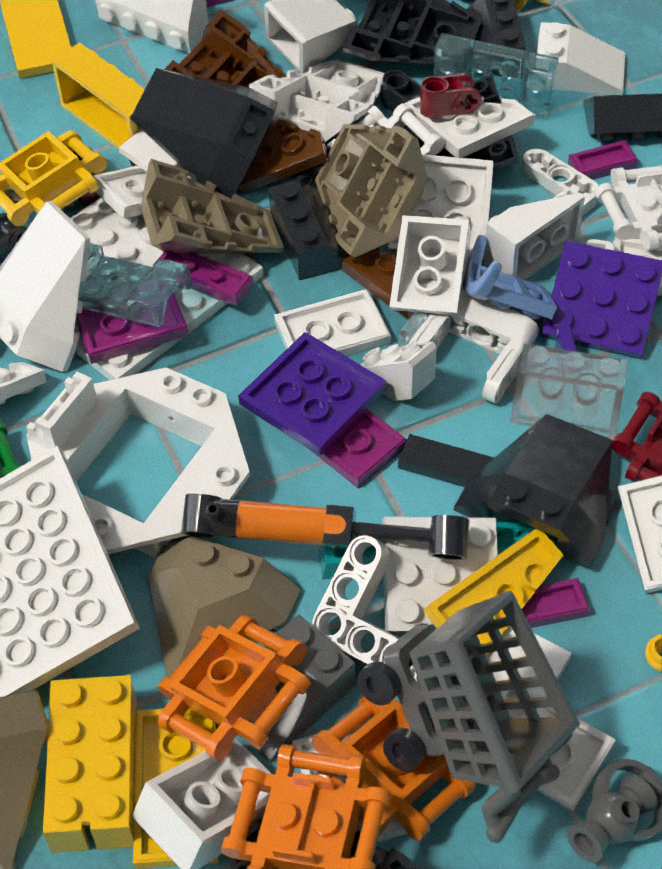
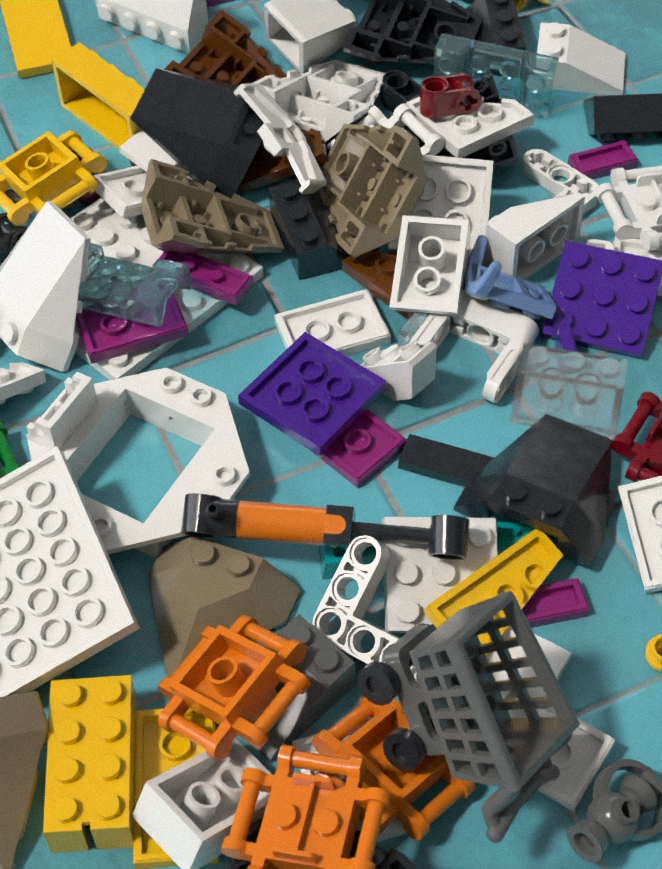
none -> white plate [233,84,327,194]

